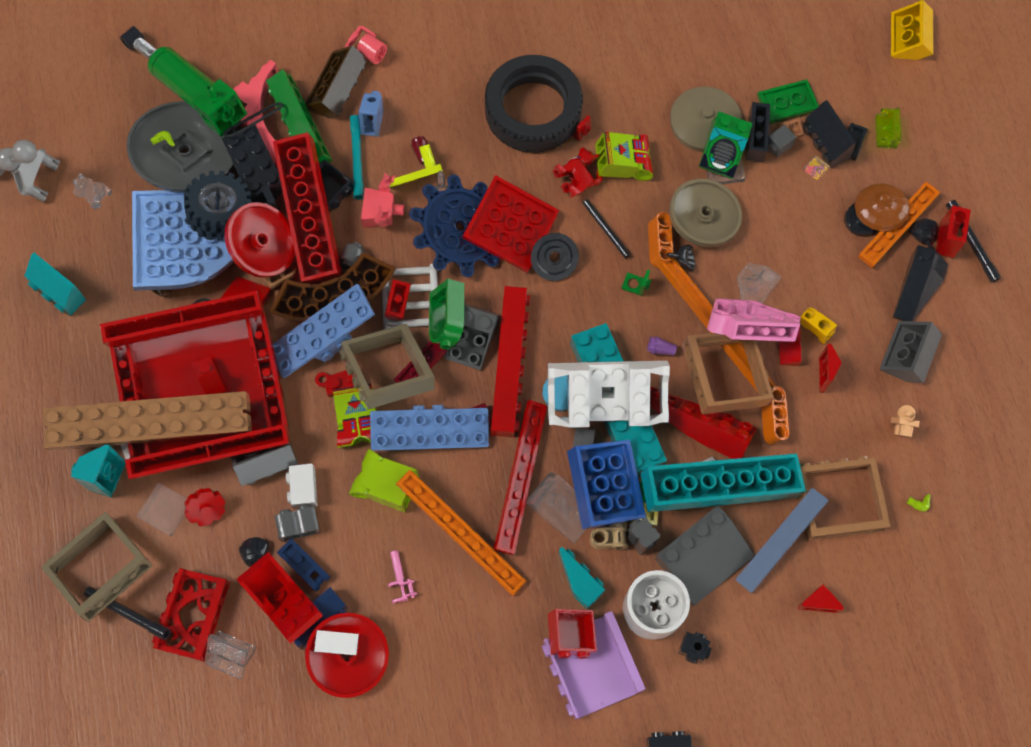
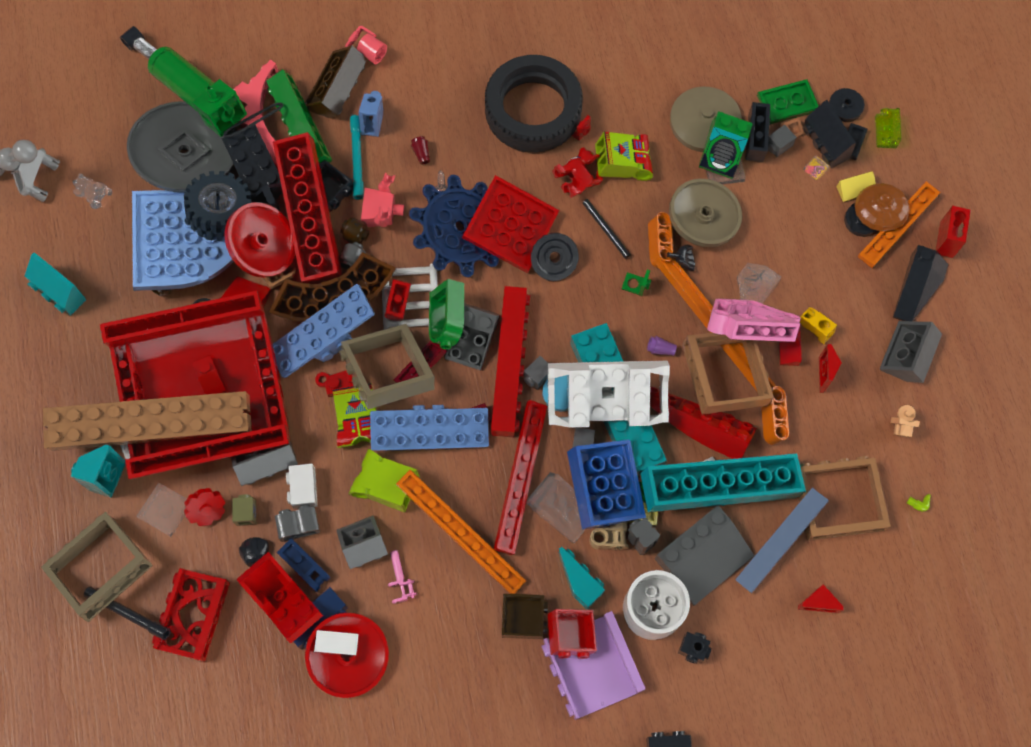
lime animal [150,131,175,147] -> none
clear bracket [205,631,256,679] -> none
neon yellow piece [389,144,443,188] -> none
yellow slope [891,0,933,60] -> none
black piece [909,218,938,250] -> none
black piece [946,200,1001,283] -> none
none -> olive brick [232,494,256,526]
none -> dark grey slope [336,515,388,569]
none -> dark brown head [340,218,370,244]
none -> dark brown piece [502,594,548,639]
none -> flat silver brick [524,356,548,390]
none -> black plate [829,88,865,122]
none -> light yellow slope [837,171,876,202]

